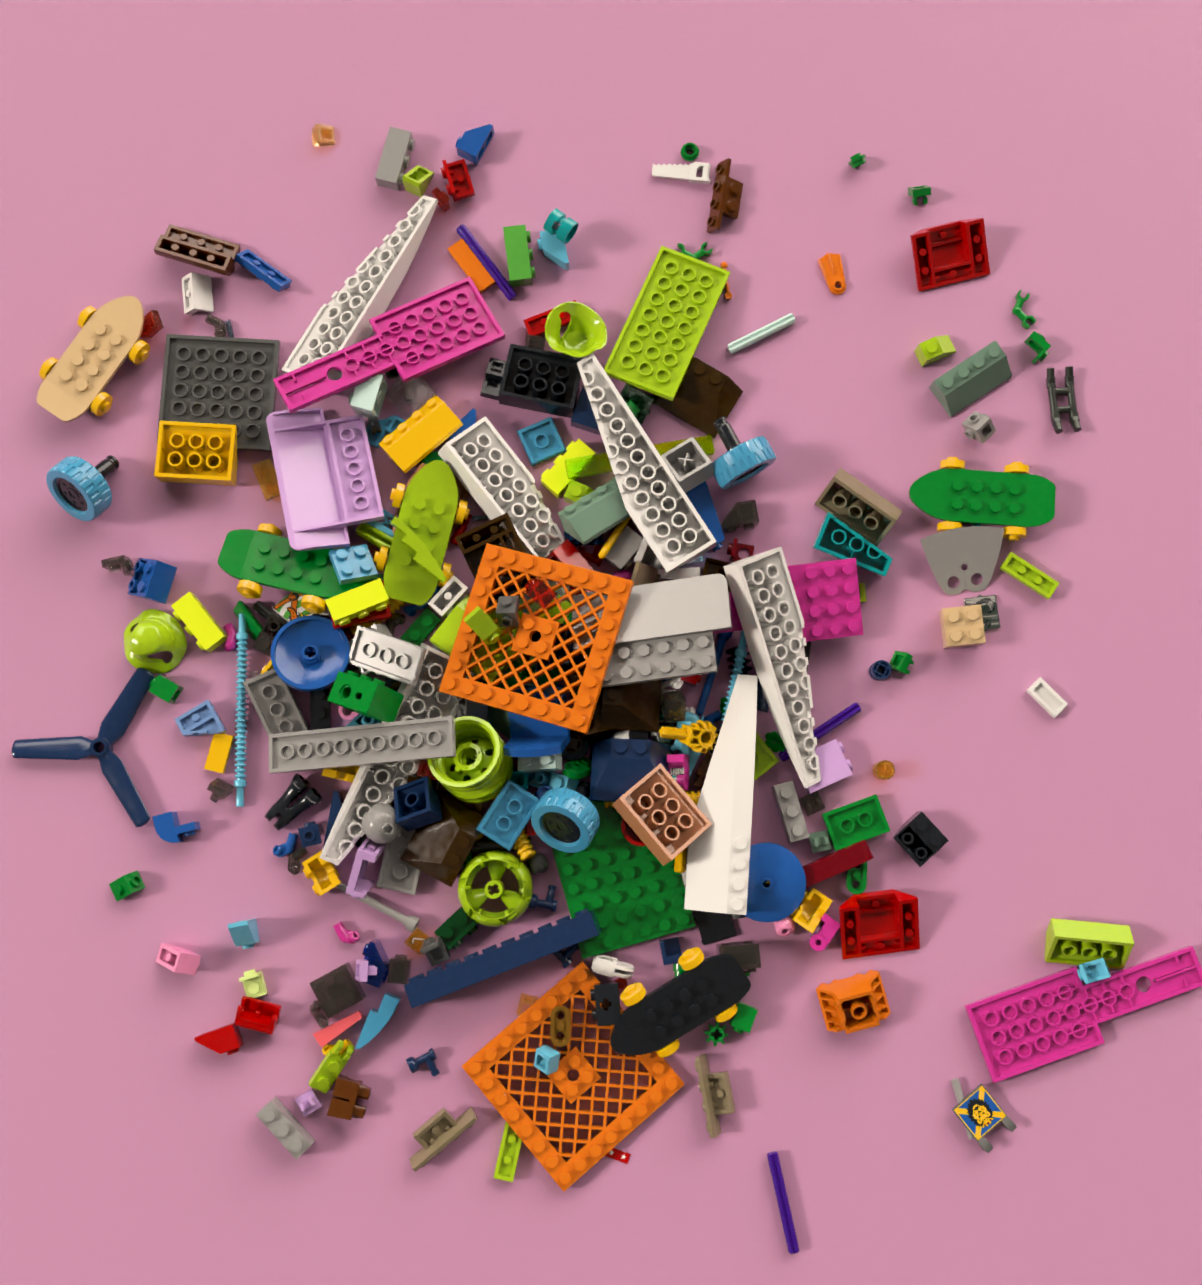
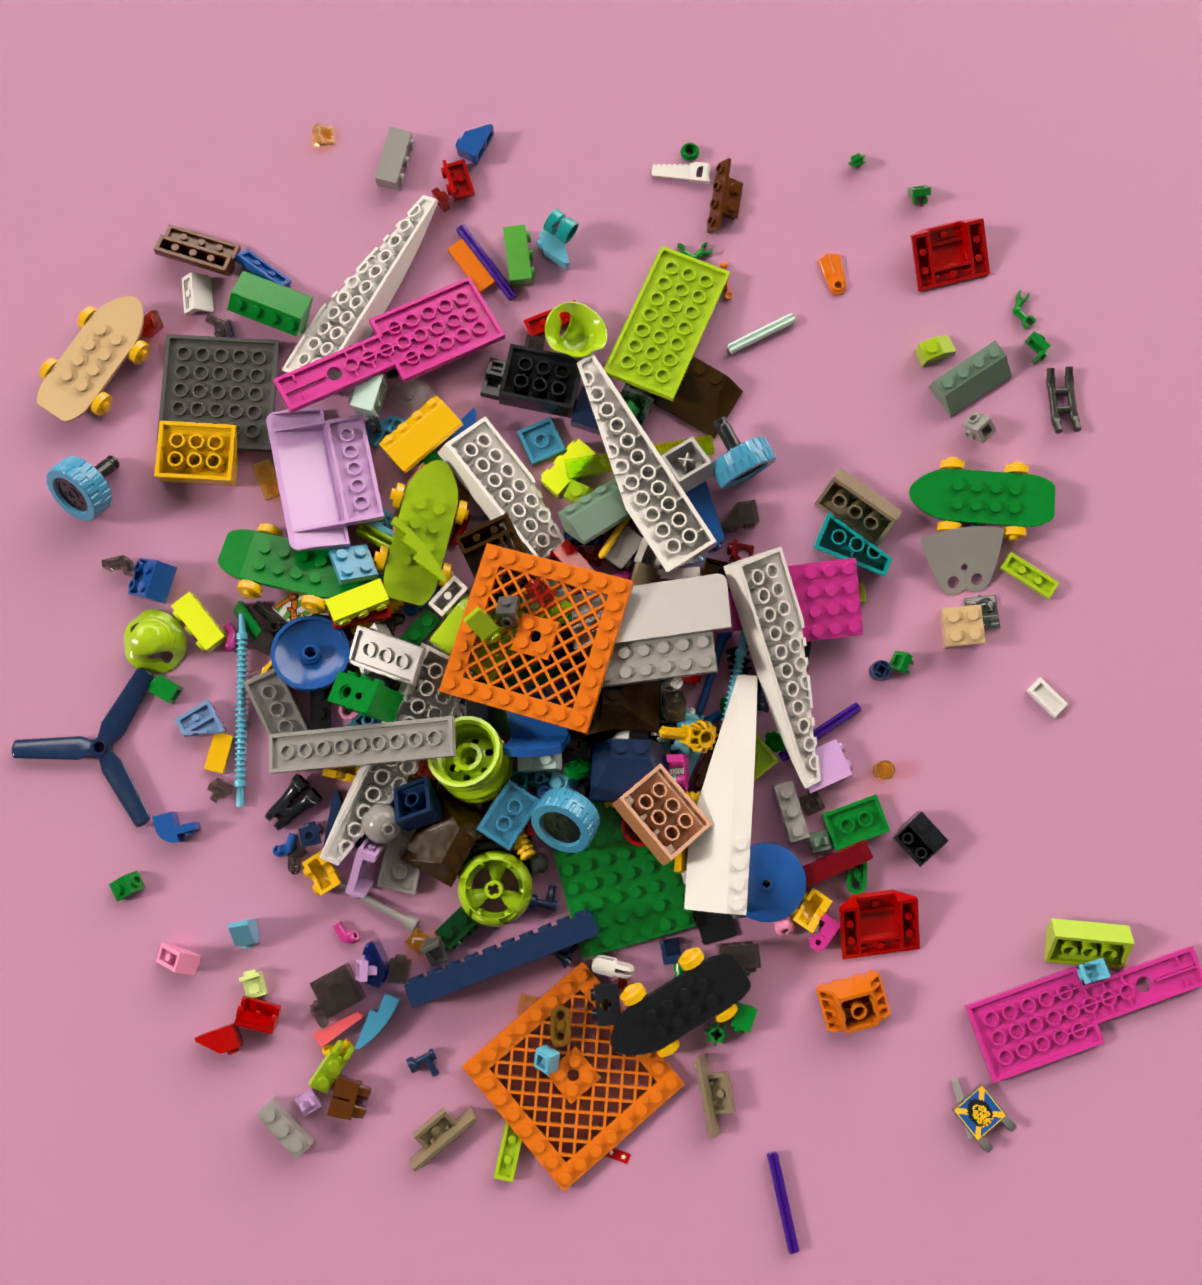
lime slope [402,165,434,198] -> none
none -> slope [227,271,313,337]

